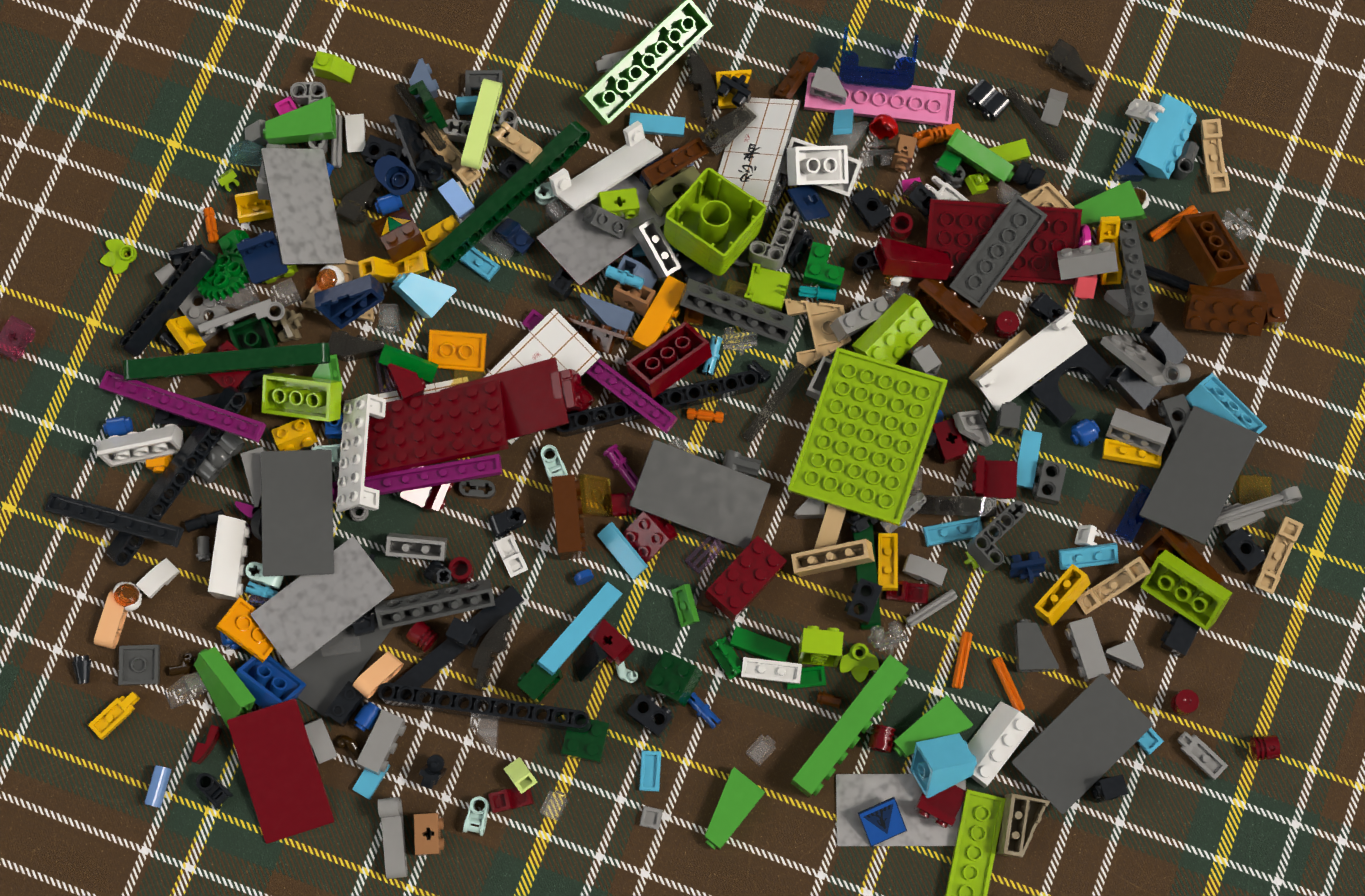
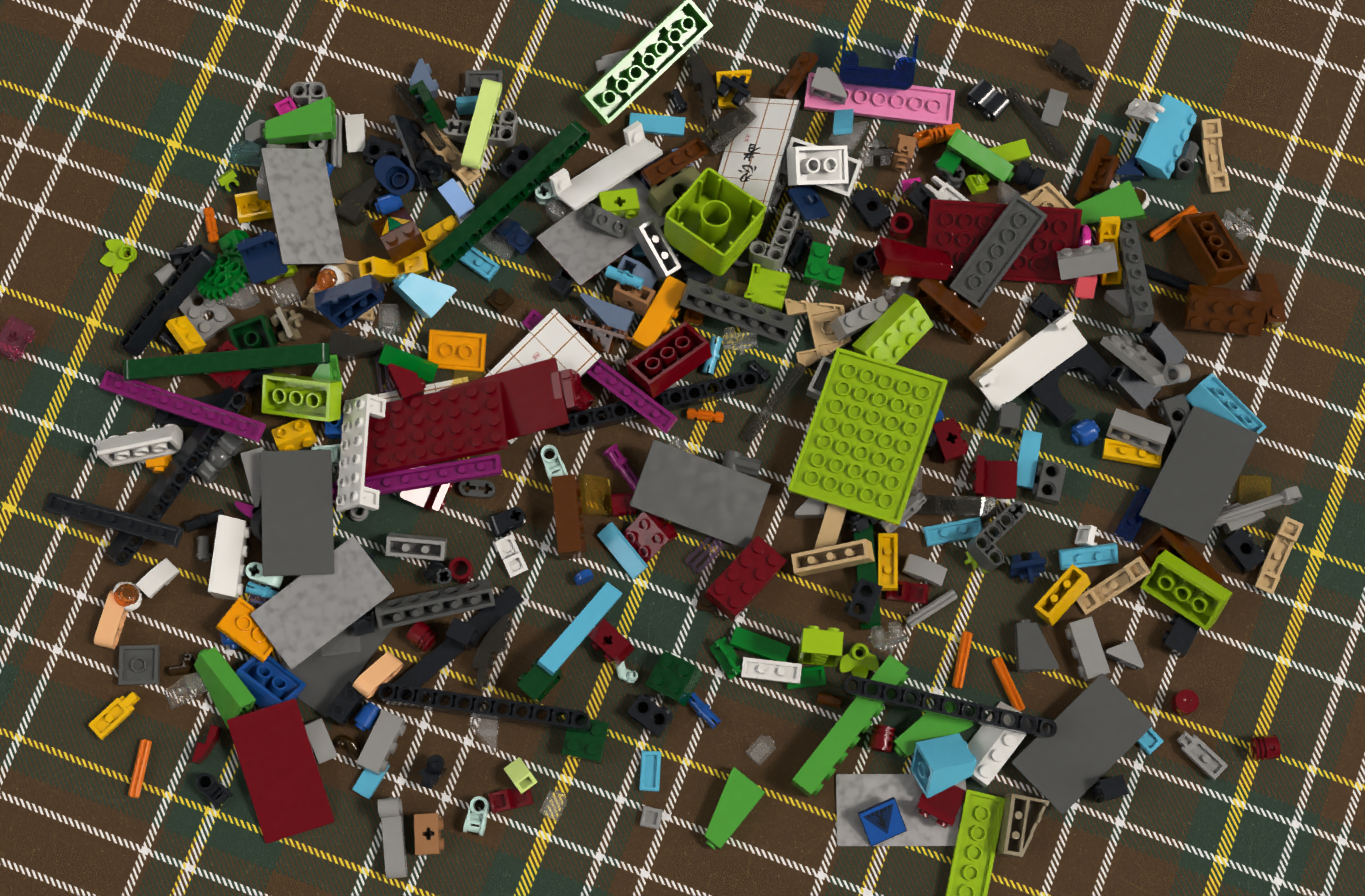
black cone [71,655,91,684] -> none
blue brick [103,416,133,437] -> none
medium blue brick [145,765,172,808] -> none
light grey hinge [197,299,285,336] -> none
lime slope [312,51,356,84] -> none
tan plate [491,121,542,164] -> none
black slope [574,641,608,682] -> none
bright green plate [671,584,700,628] -> none
teal axle [798,285,837,301] -> none
red hair [869,114,899,140] -> none
light grey brick [909,345,942,376] -> none
light grey wing [952,410,993,447] -> none
dark red piece [994,311,1019,339] -> none
none -> orange axle [128,739,152,798]
none -> dark brown plate [488,287,515,315]
none -> black pin [668,89,688,114]
none -> black beam [841,676,1057,738]
none -> reddish brown bracket [1074,134,1120,203]

